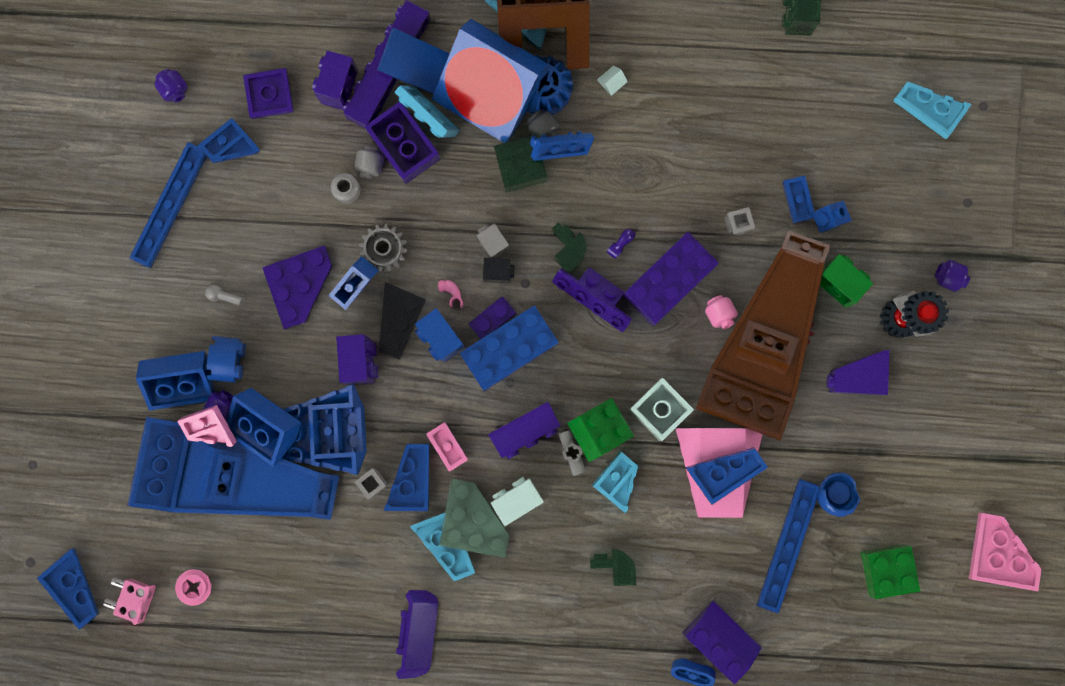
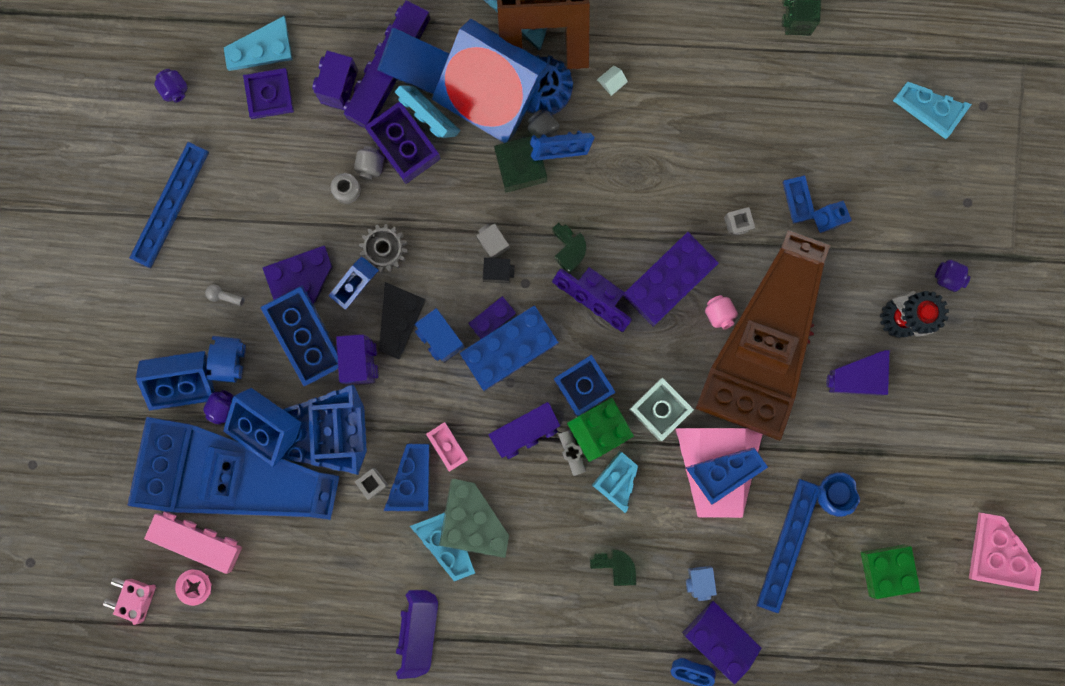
blue wing [37,548,99,630] -> none
bright pink wing [178,405,237,447] -> none
blue wing [198,118,260,164] -> none
bright pink arm [438,280,464,309] -> none
light aqua brick [491,477,544,526] -> none
dark purple arm [607,228,636,258] -> none
green brick [820,254,874,308] -> none
none -> bright pink brick [144,511,242,574]
none -> medium azure wing [224,16,293,71]
none -> blue brick [260,285,338,386]
none -> blue brick [553,355,616,417]
none -> medium blue brick [686,566,717,601]

